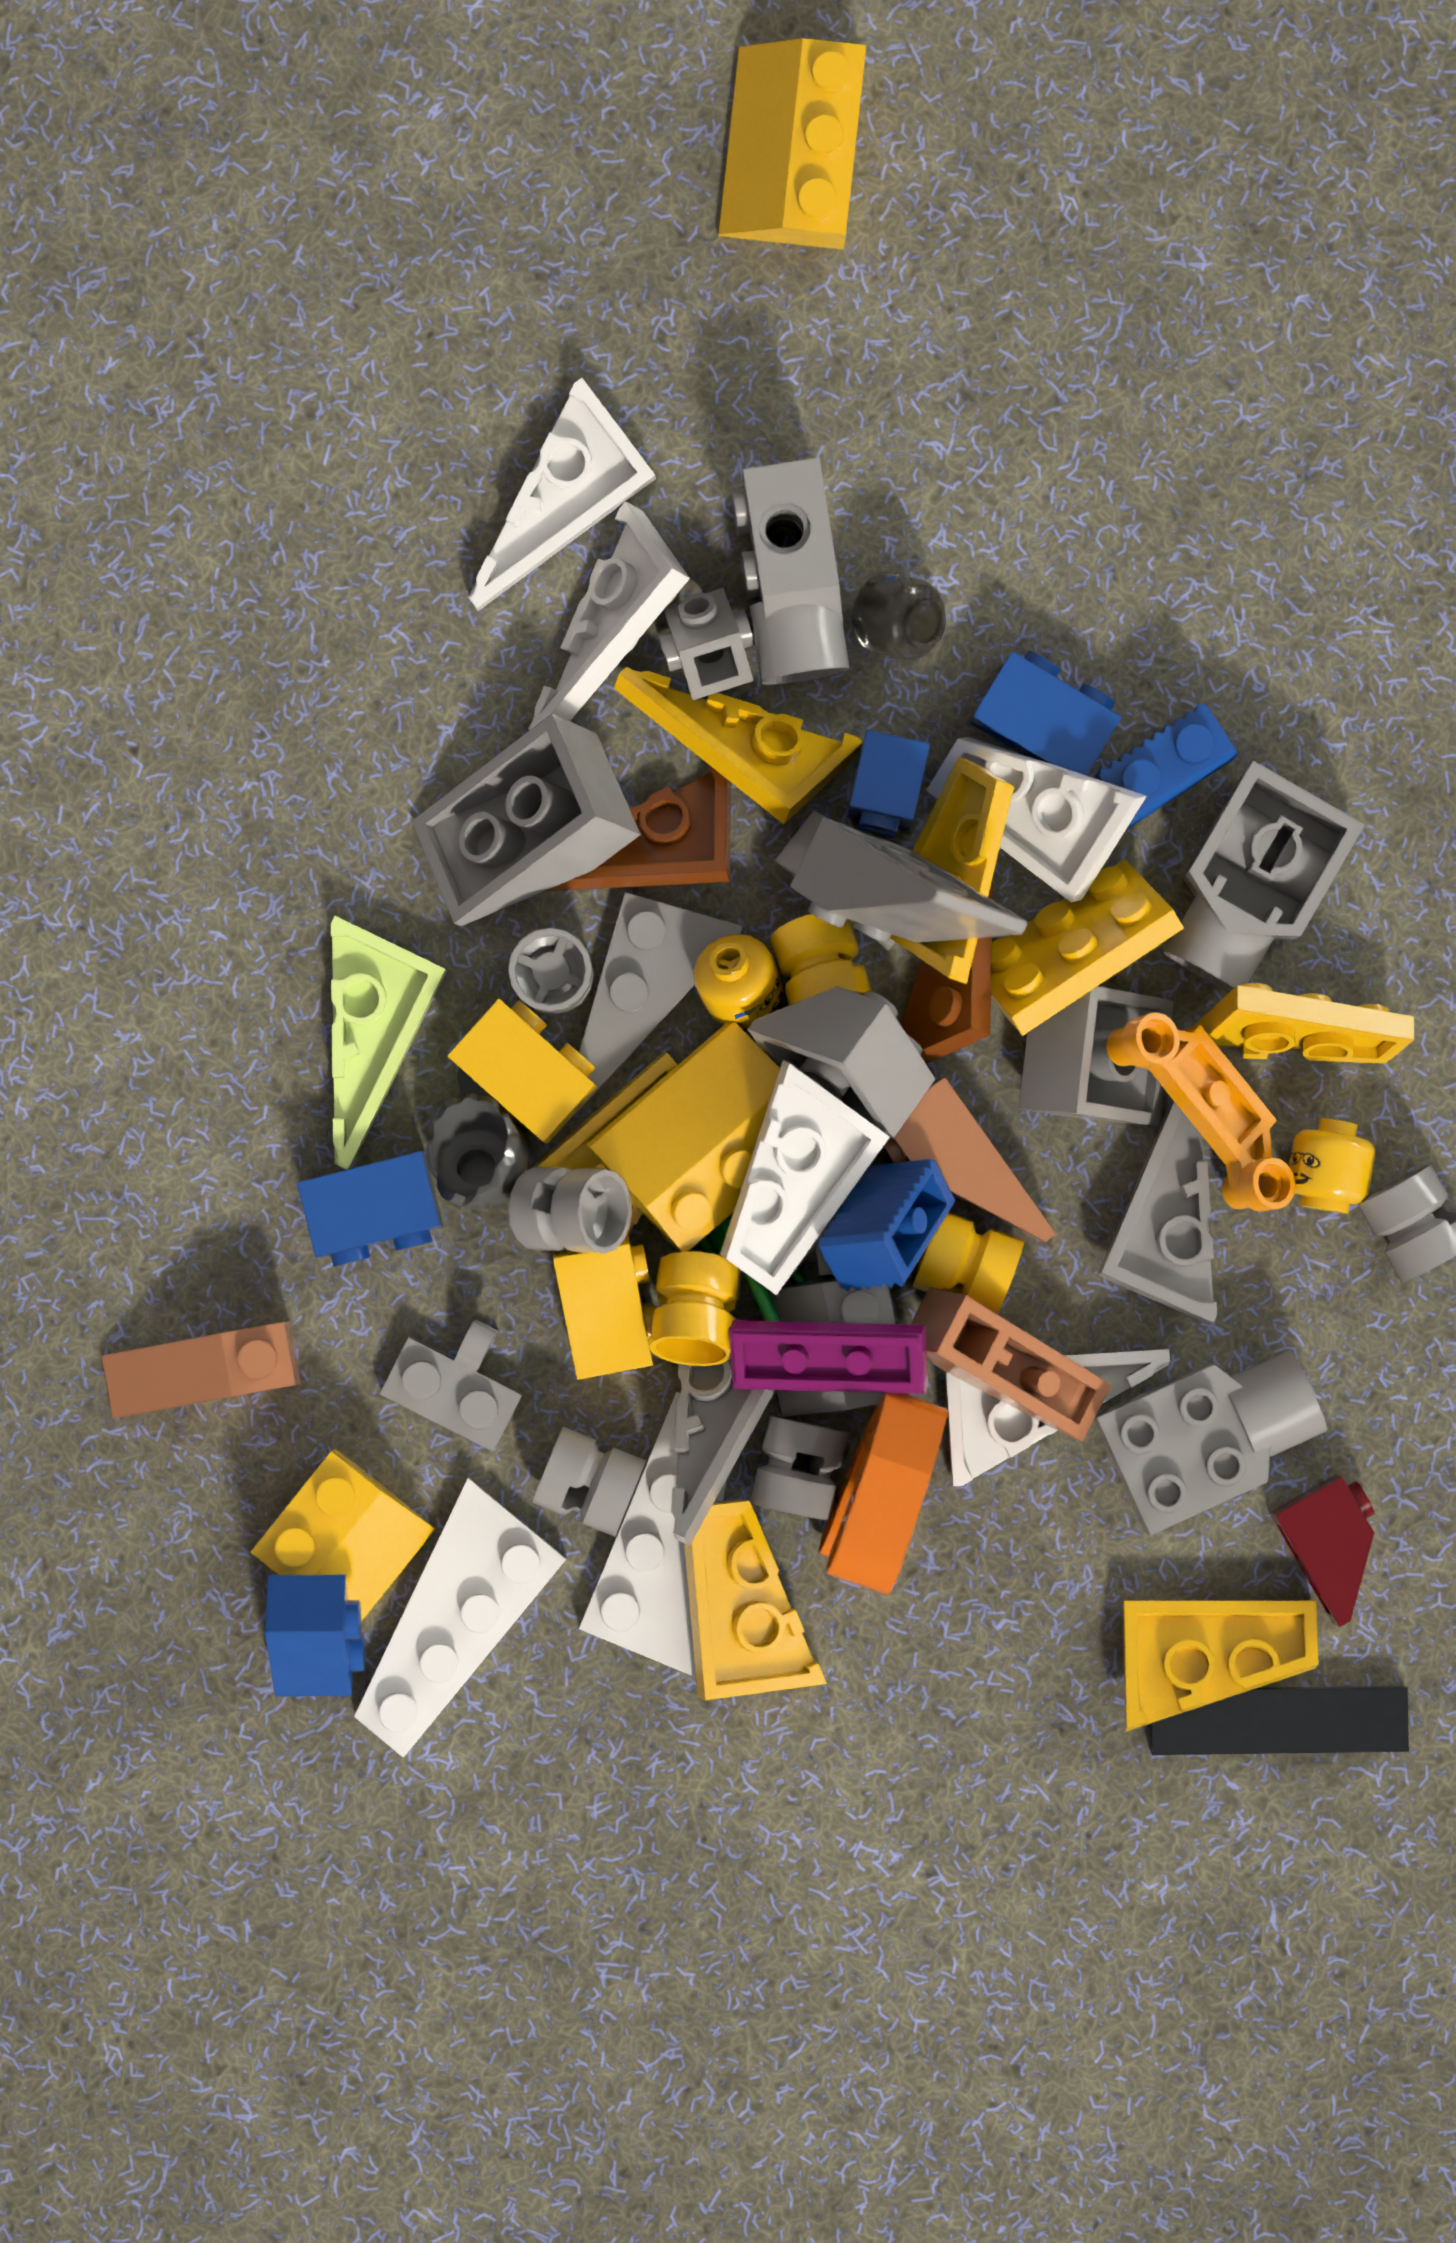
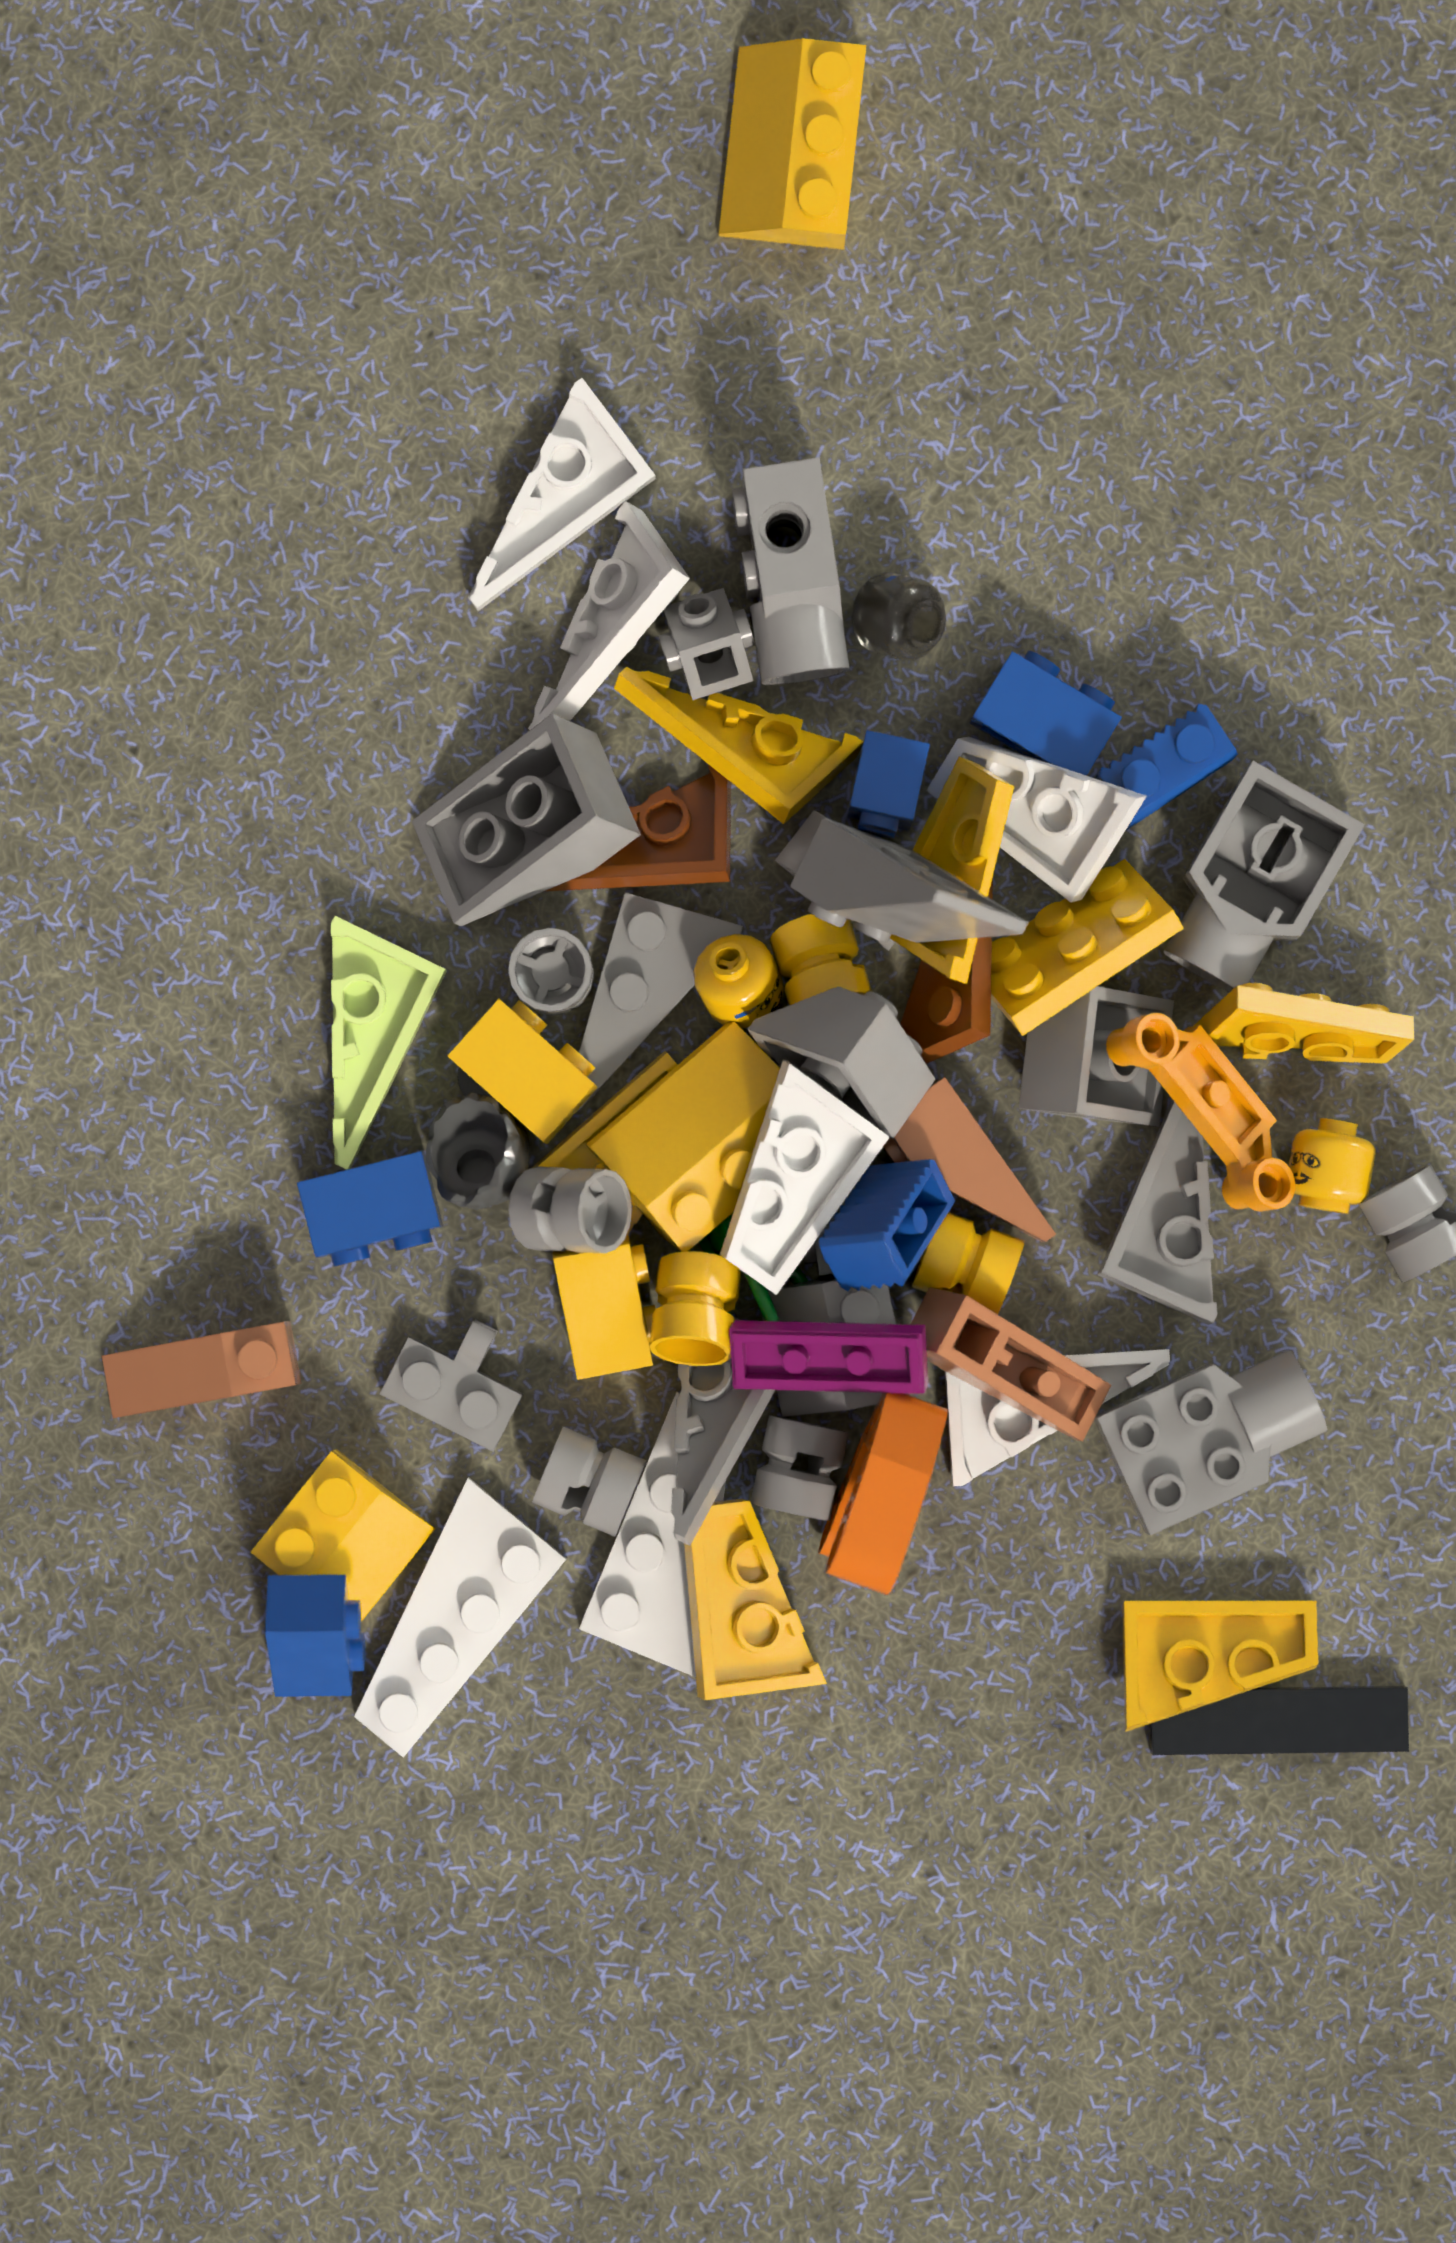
dark red slope [1269,1475,1375,1627] -> none

